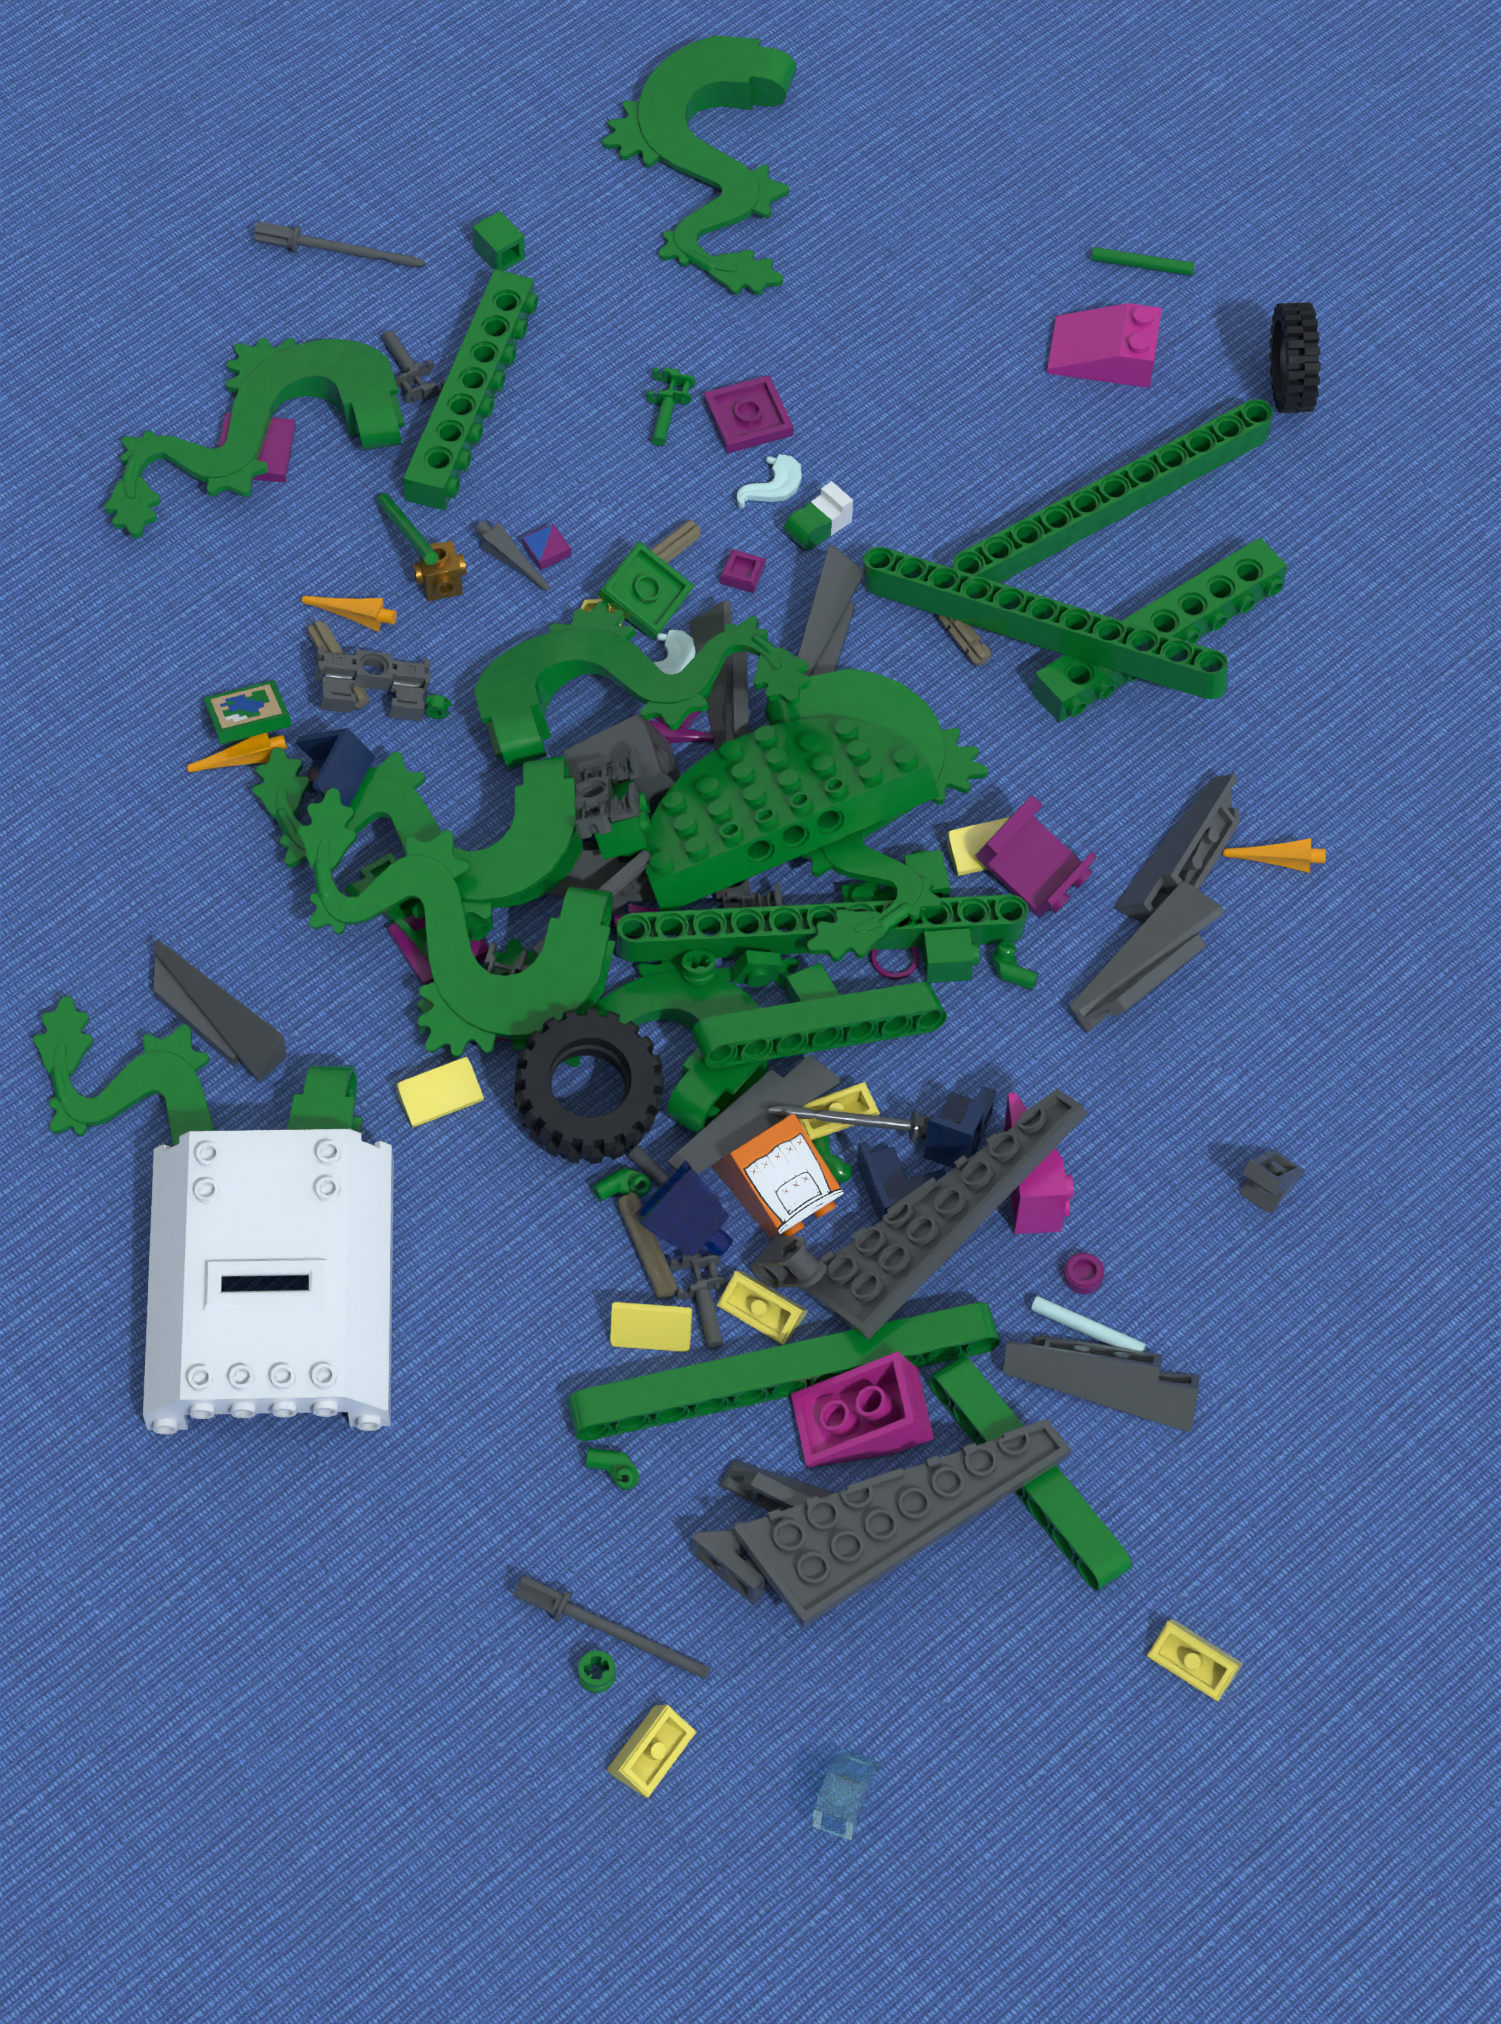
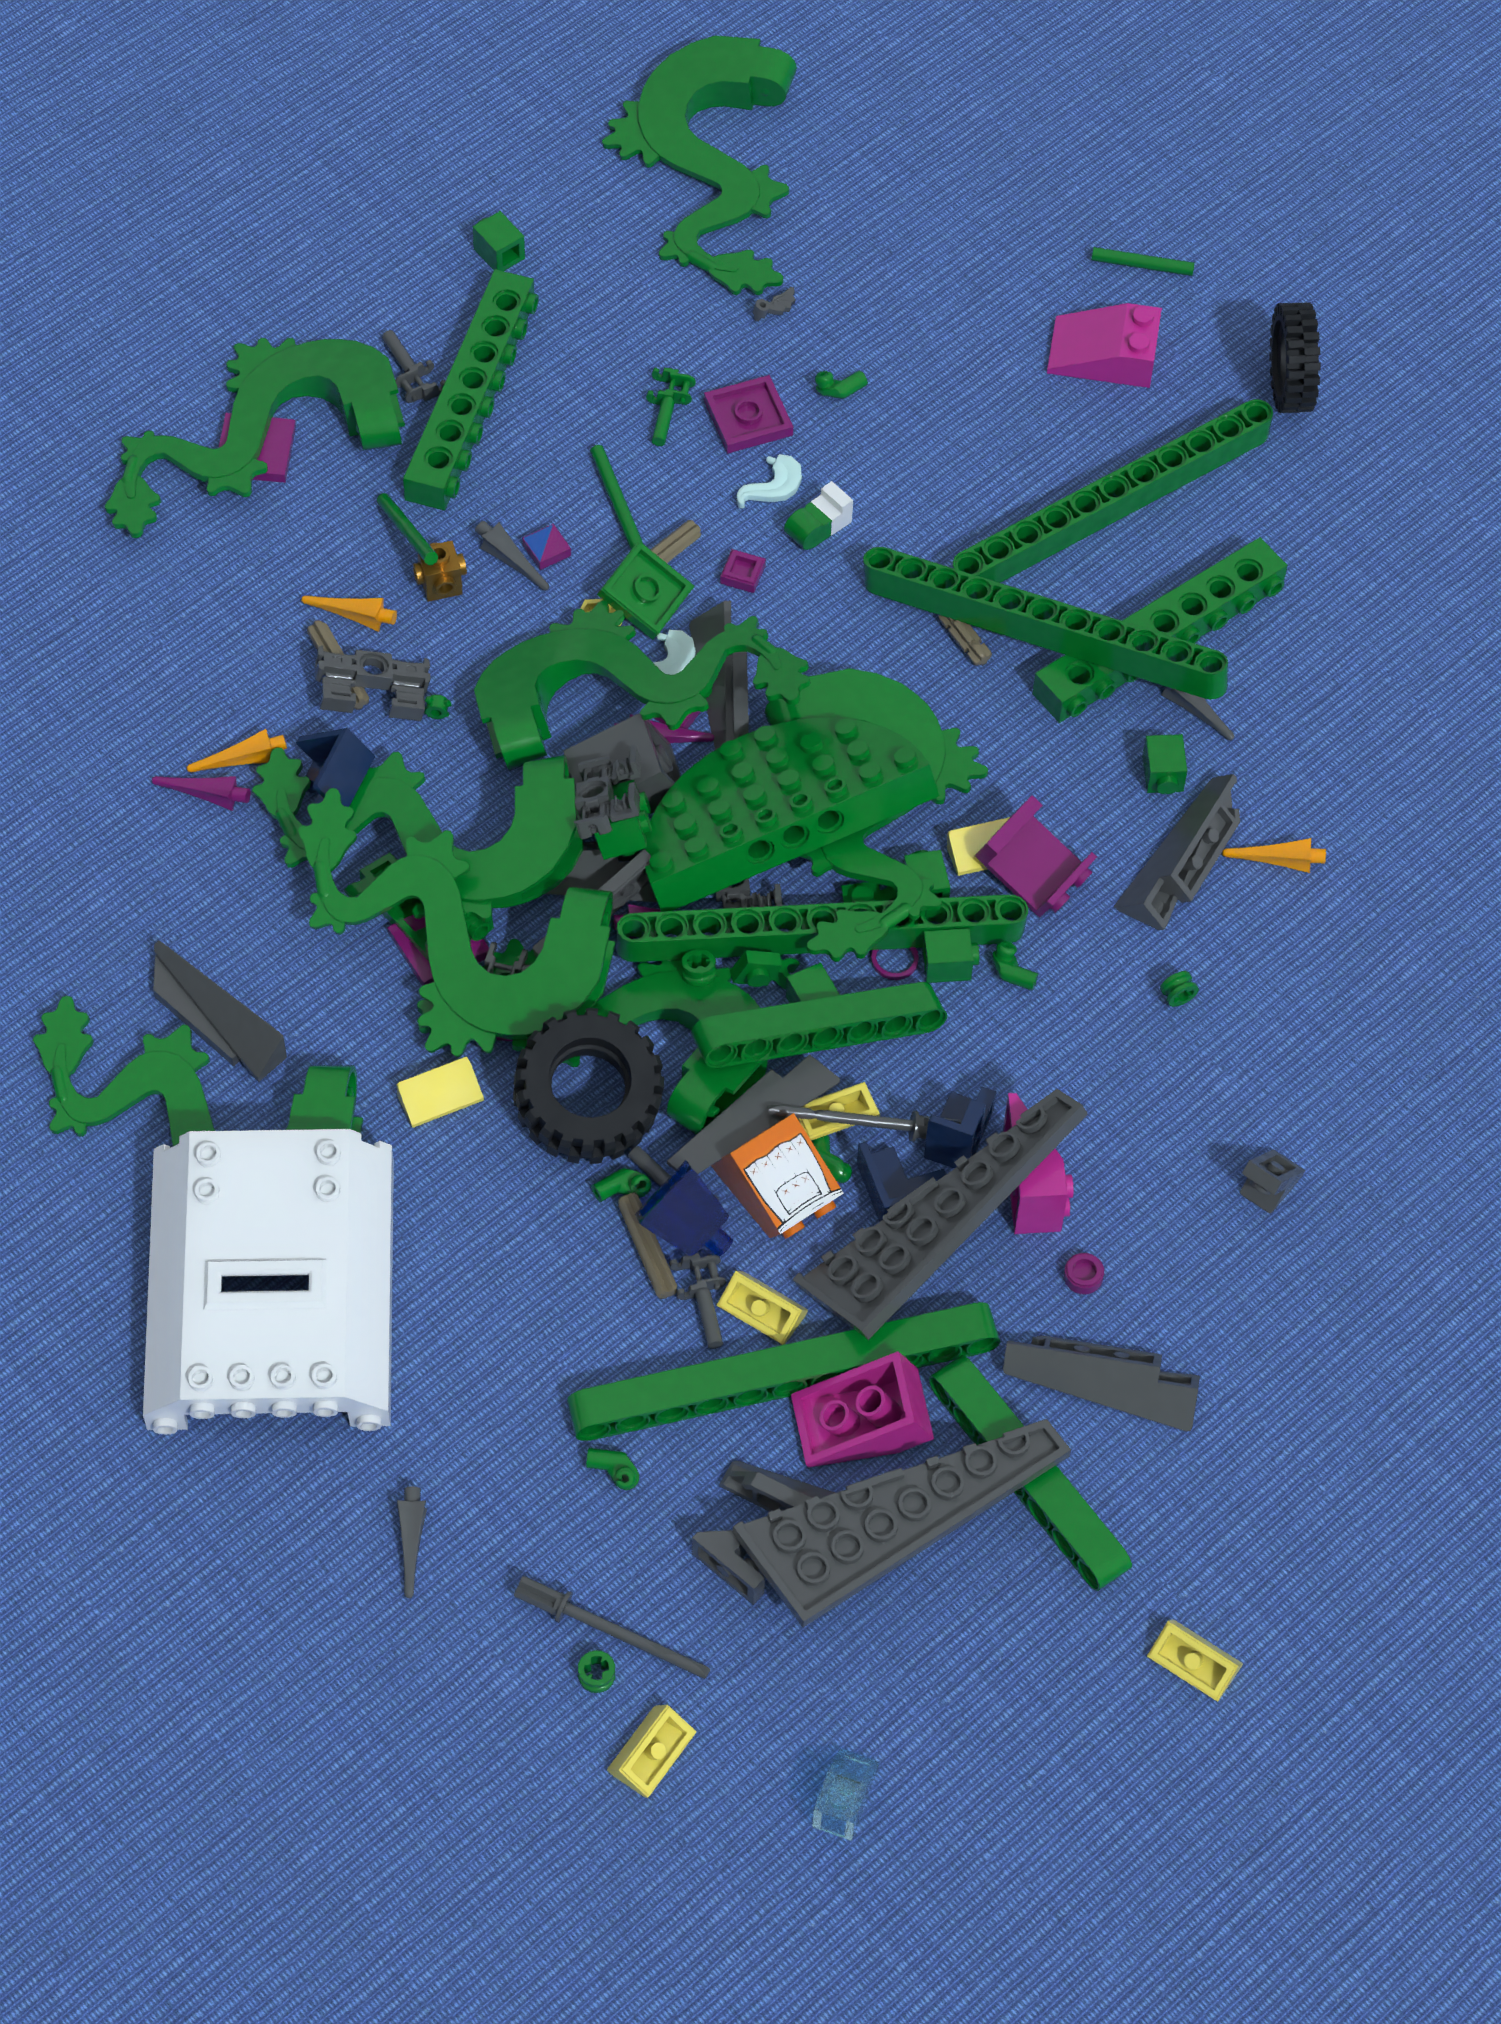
tile [203,680,292,744] -> none
dark grey piece [254,221,426,268] -> none
light yellow slope [610,1302,692,1352] -> none
dark grey piece [751,1235,827,1289] -> none
dark grey wedge [798,545,864,677] -> none
light aqua bar [1031,1296,1146,1351] -> none
dark grey wedge [1070,882,1225,1032] -> none
none -> magenta piece [152,776,251,811]
none -> dark grey piece [397,1486,427,1598]
none -> green bar [590,445,644,549]
none -> dark grey piece [752,287,796,321]
none -> green arm [815,370,868,399]
none -> green brick [1142,734,1187,794]
none -> green bush [1160,971,1199,1007]
none -> dark grey piece [1162,687,1235,741]

